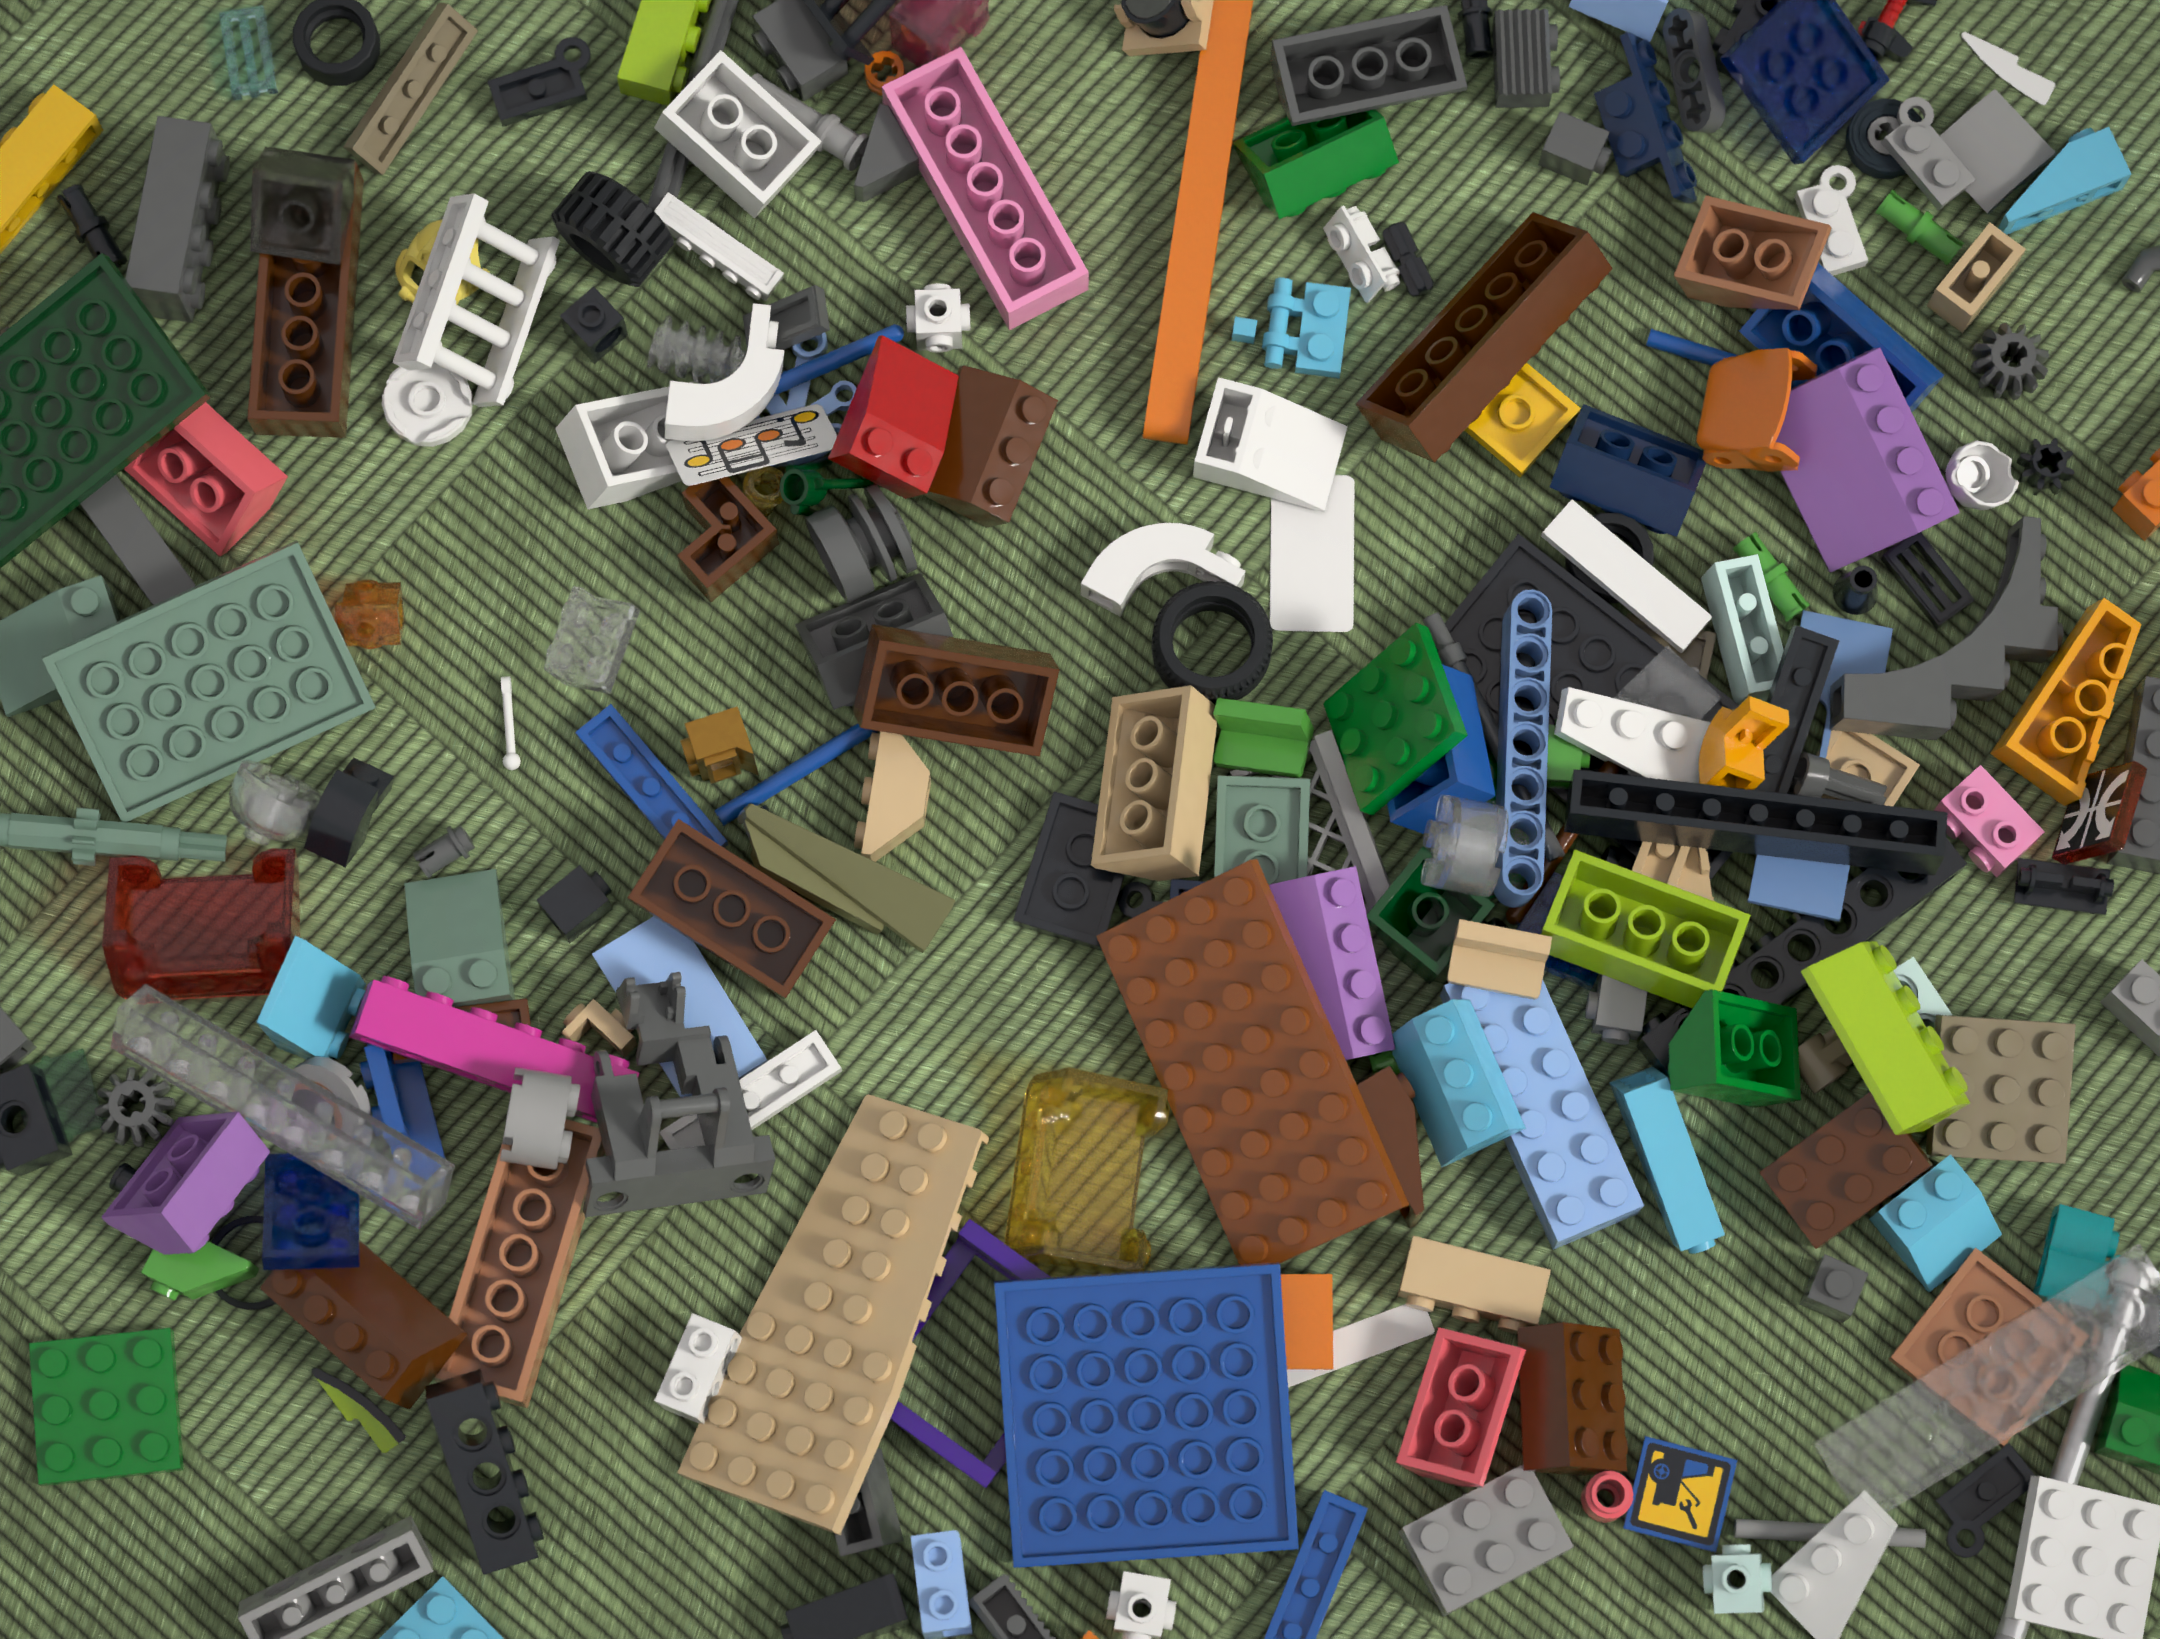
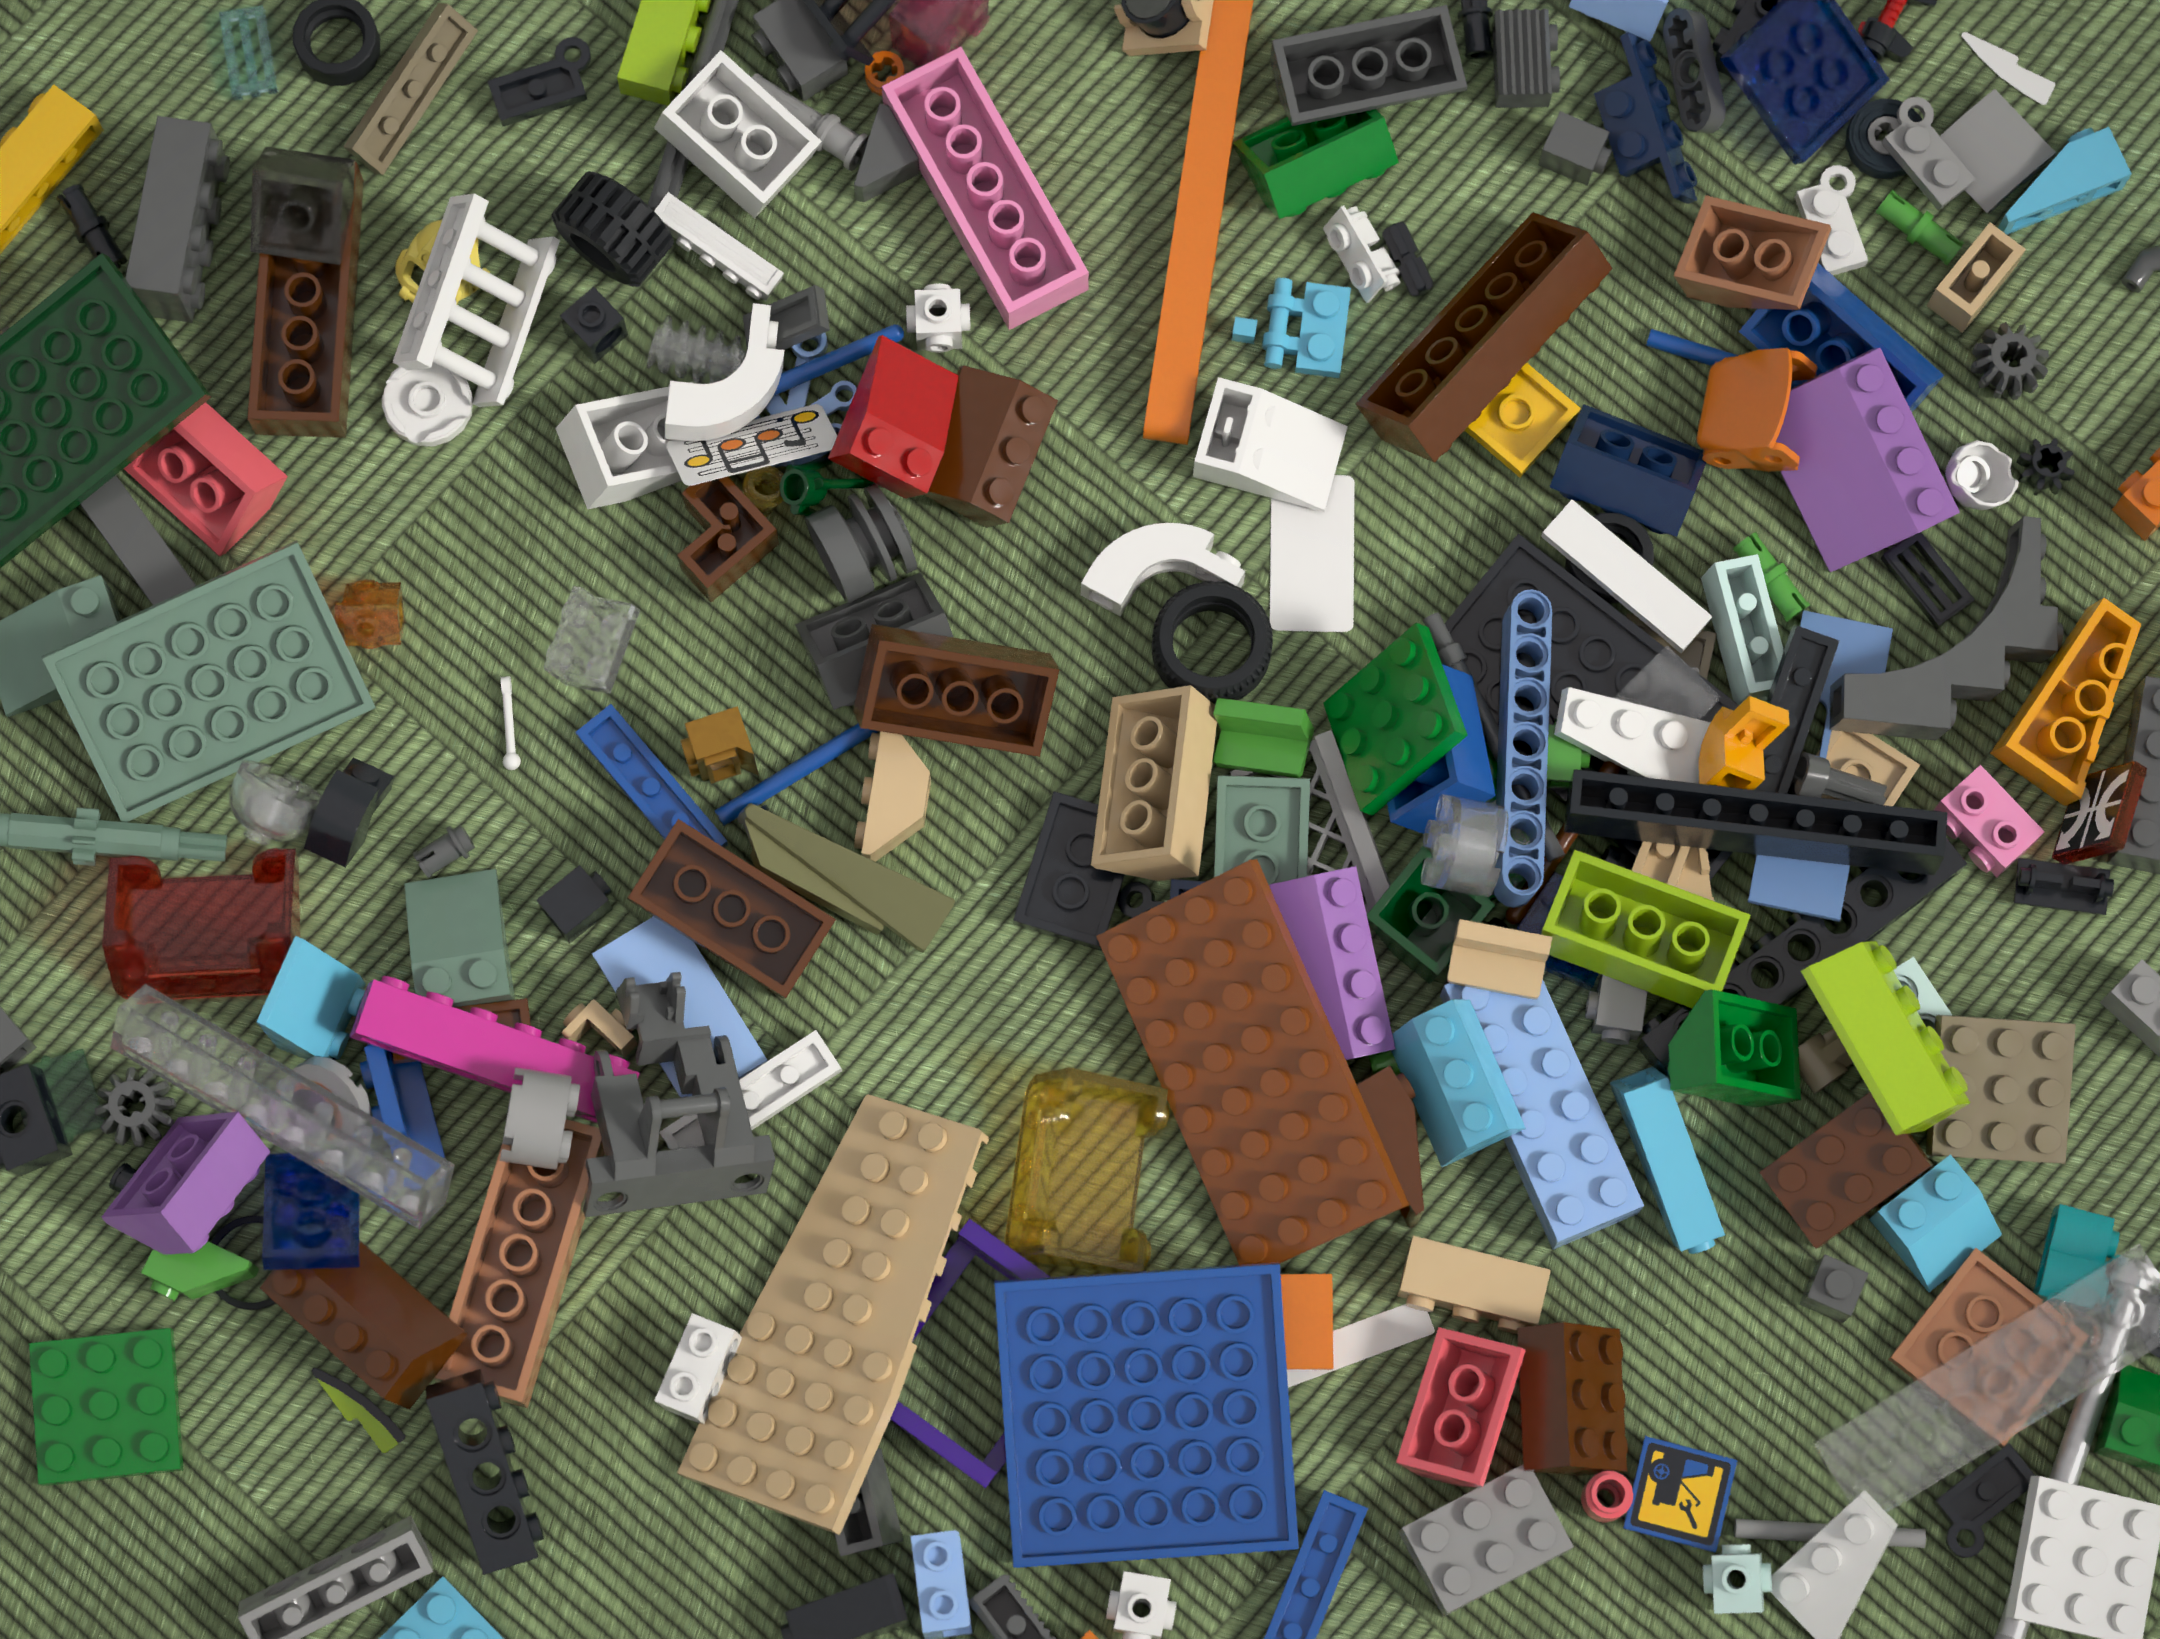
black cone [1833,566,1878,615] -> none

